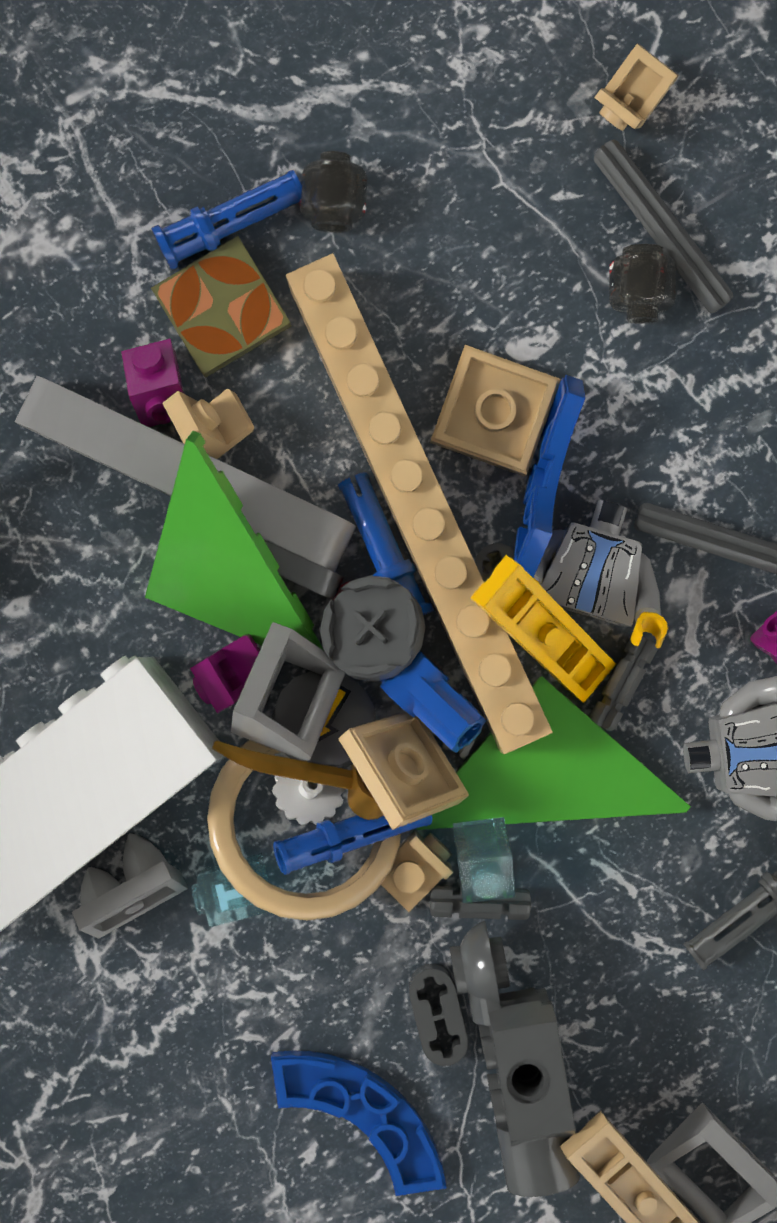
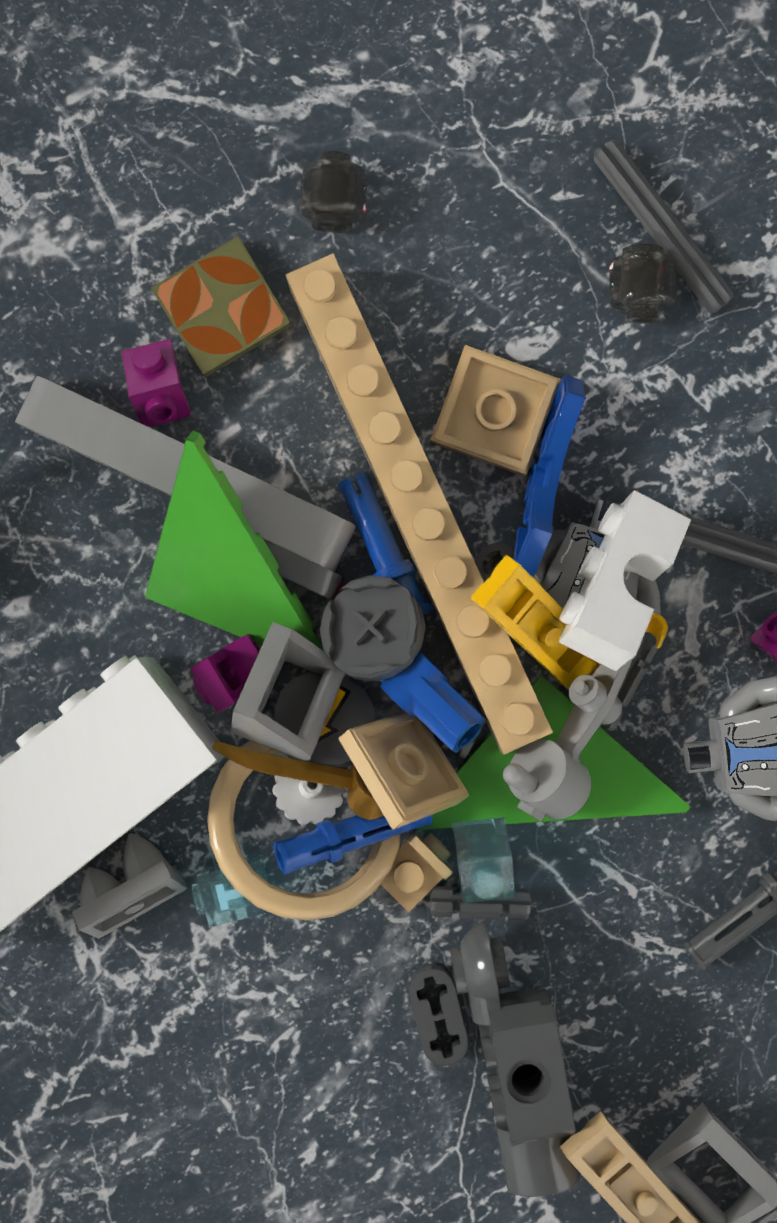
blue pin [151,170,306,271] -> none
tan bracket [162,389,254,459] -> none
blue tile [271,1050,447,1196] -> none
tan bracket [594,44,679,131] -> none
none -> light grey piece [503,659,632,821]
none -> white arch [558,490,691,671]

